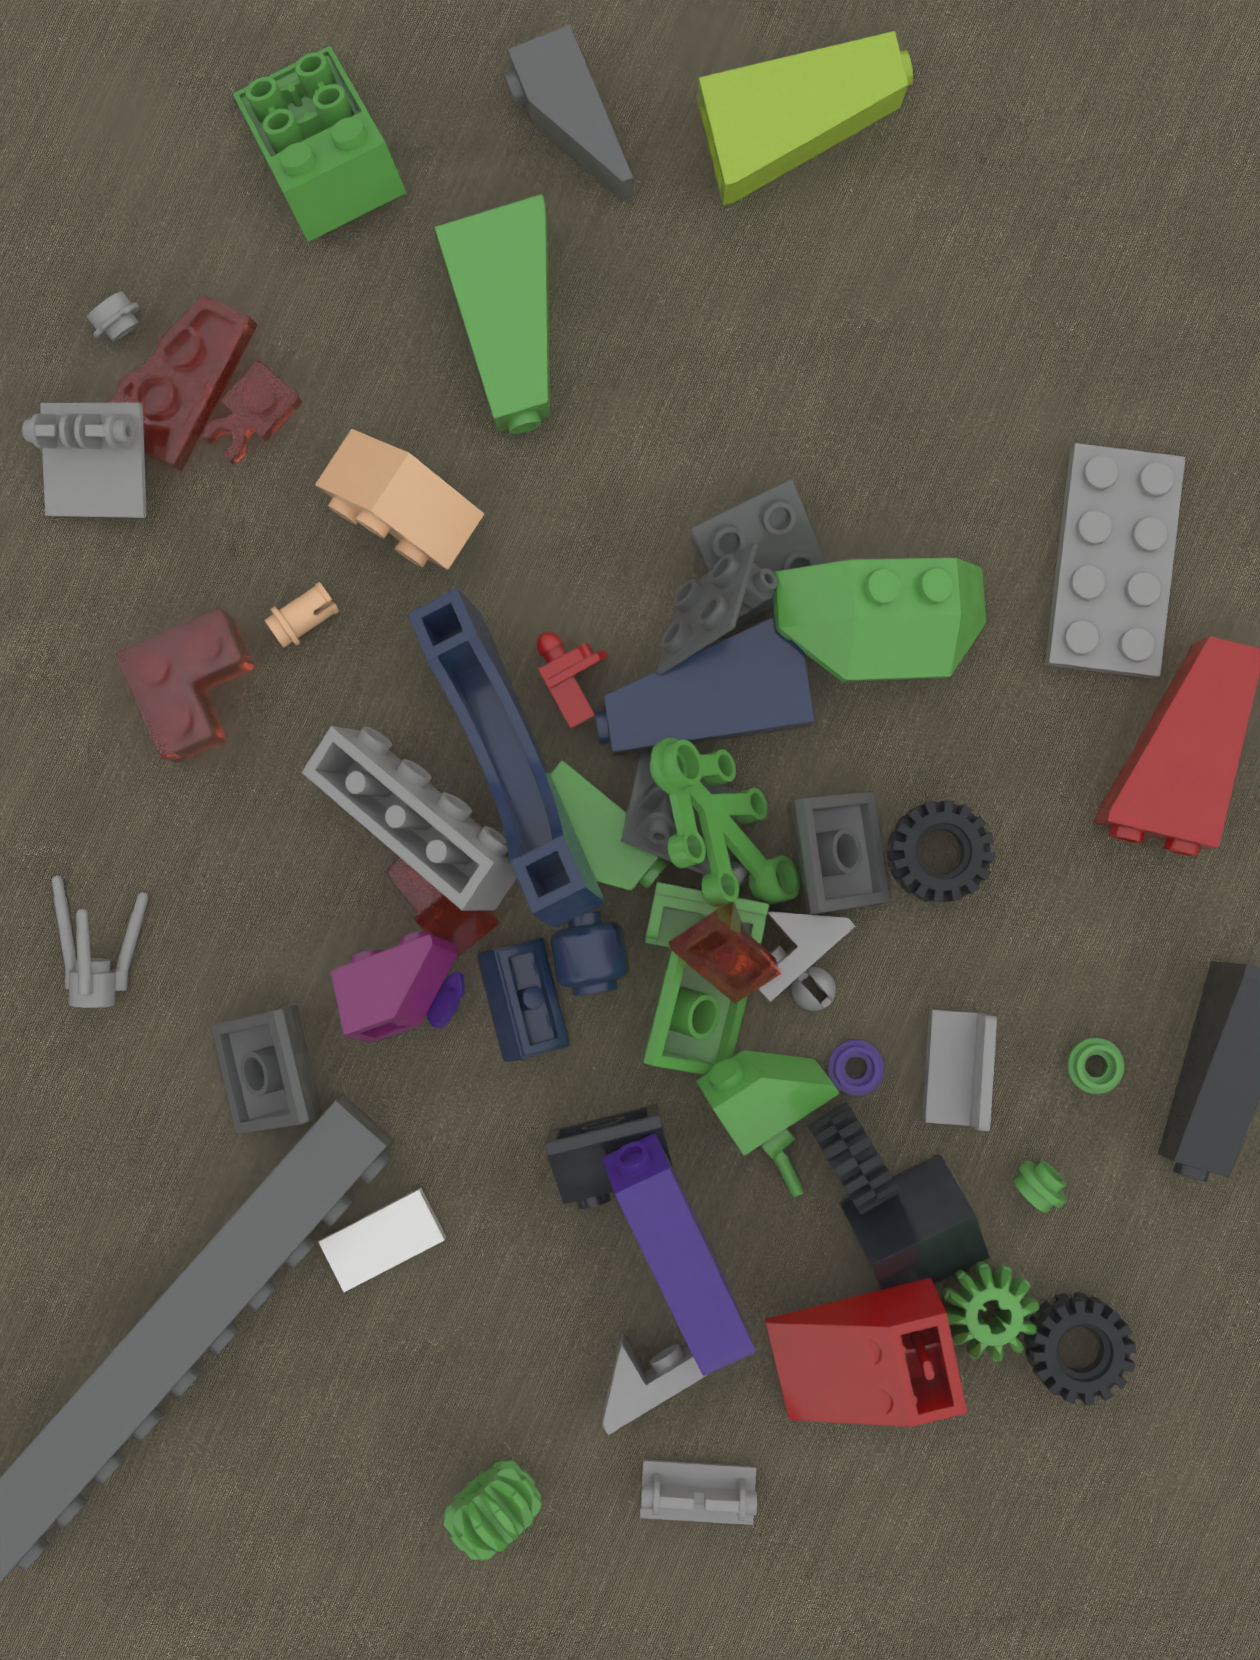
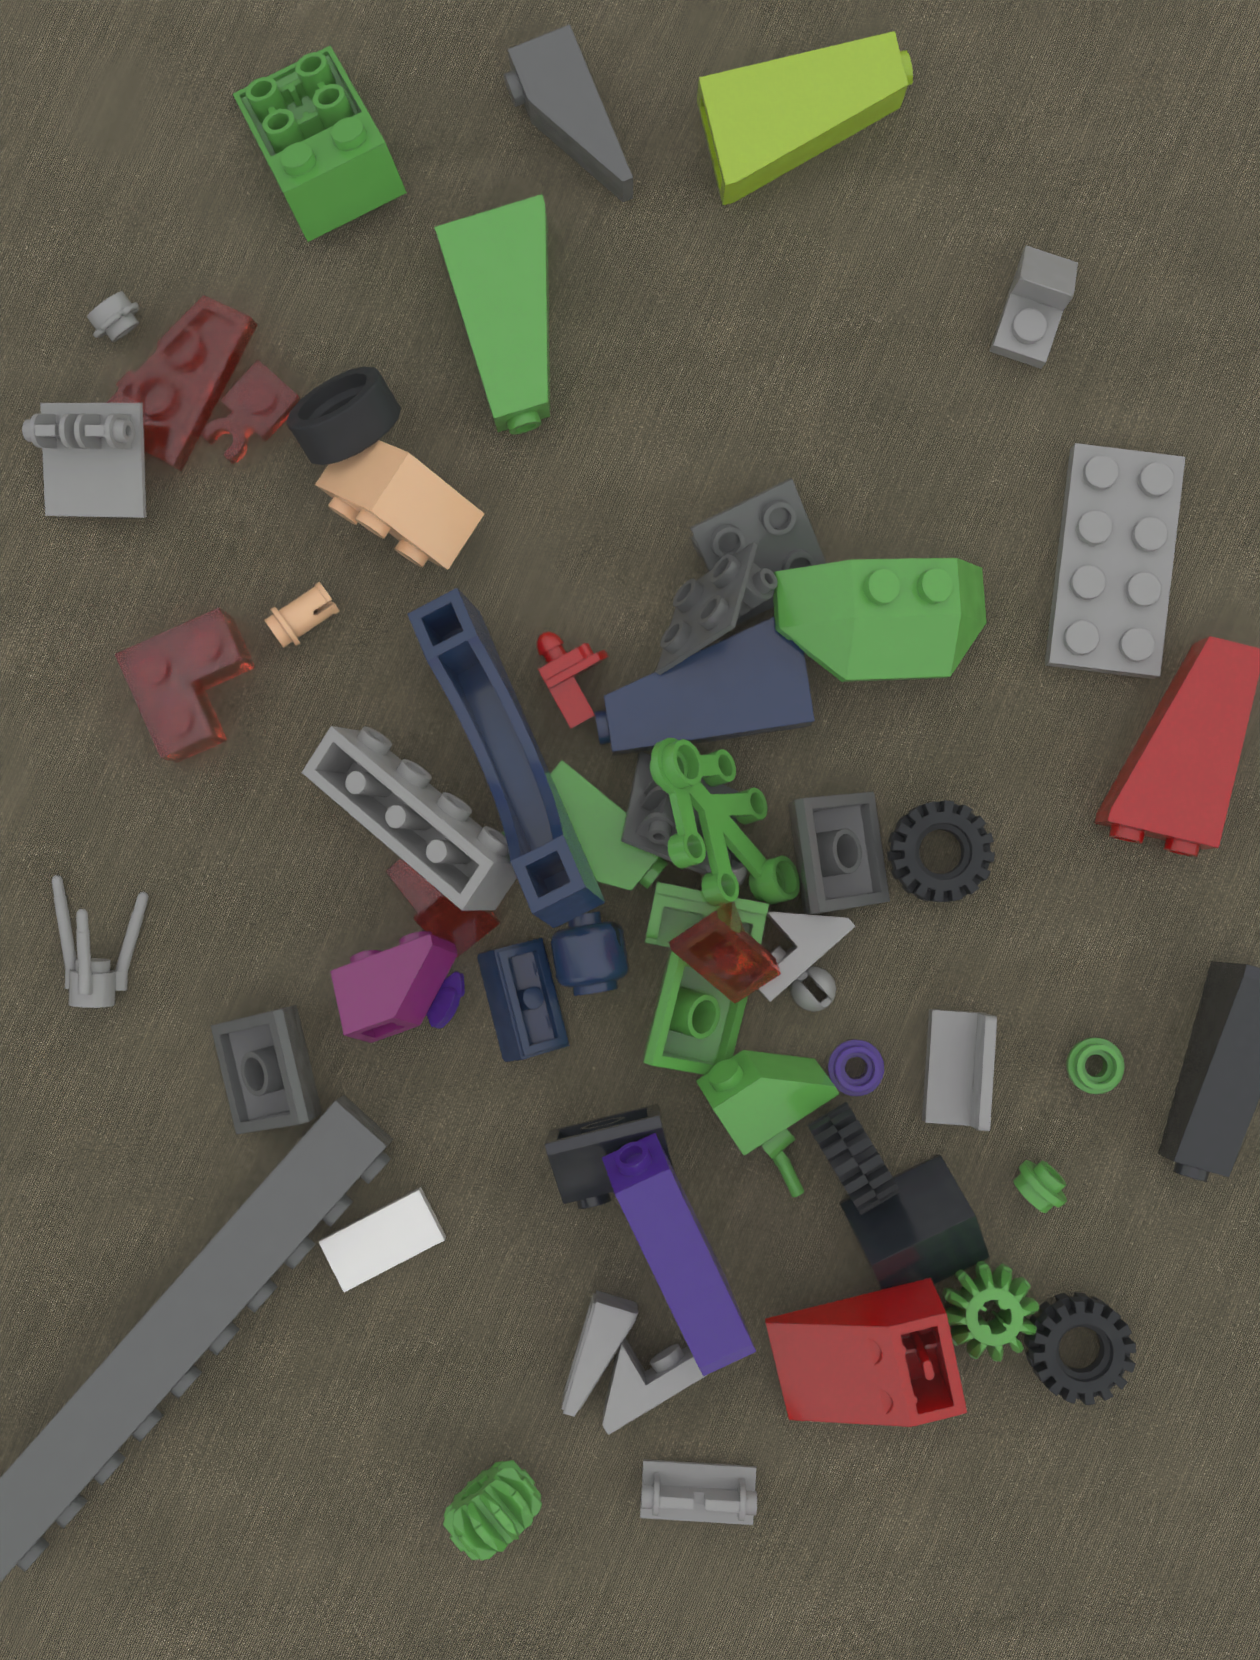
none -> black tyre [287,366,401,465]
none -> light grey slope [561,1290,638,1417]
none -> light grey slope [989,245,1078,369]

